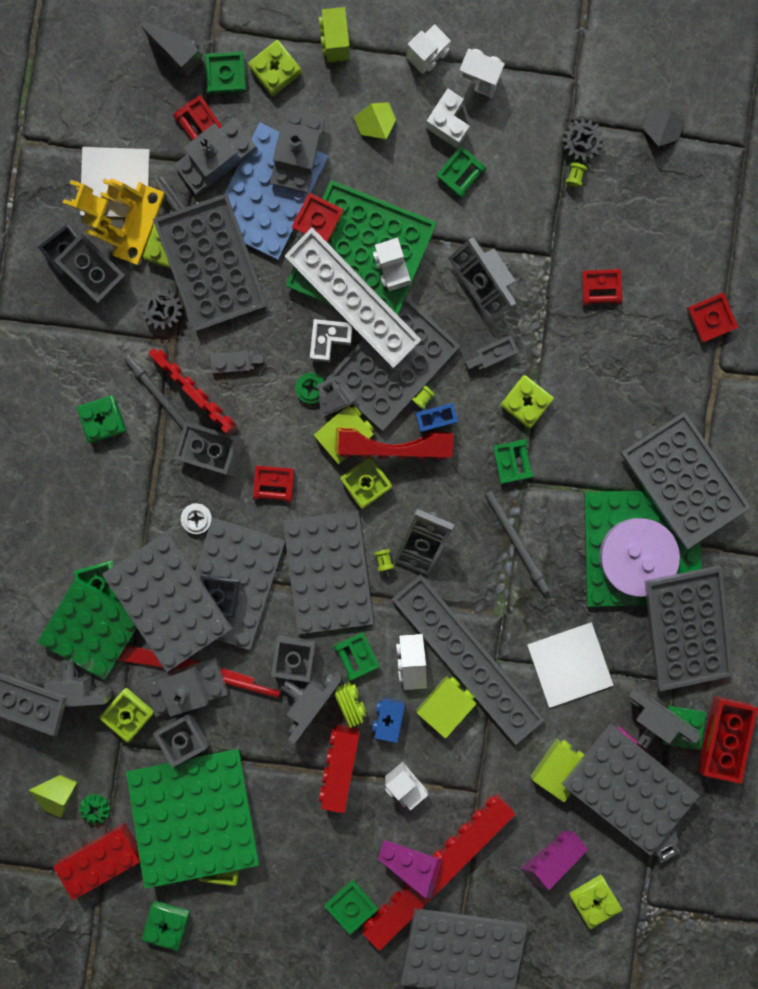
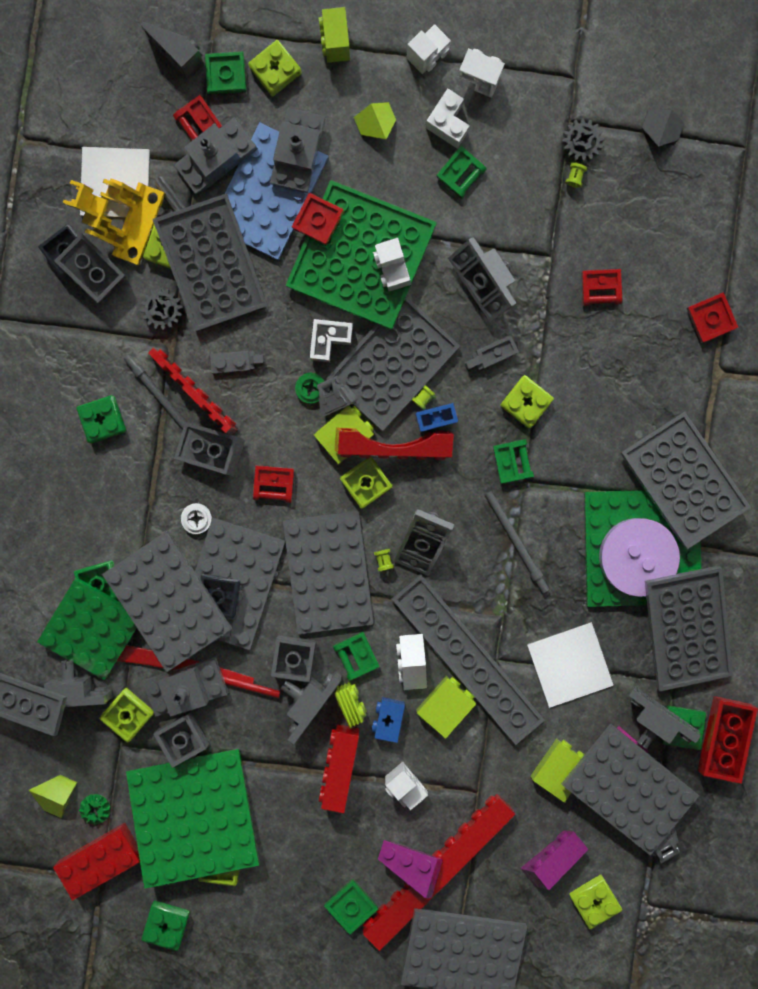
white plate [285,228,422,368] -> none

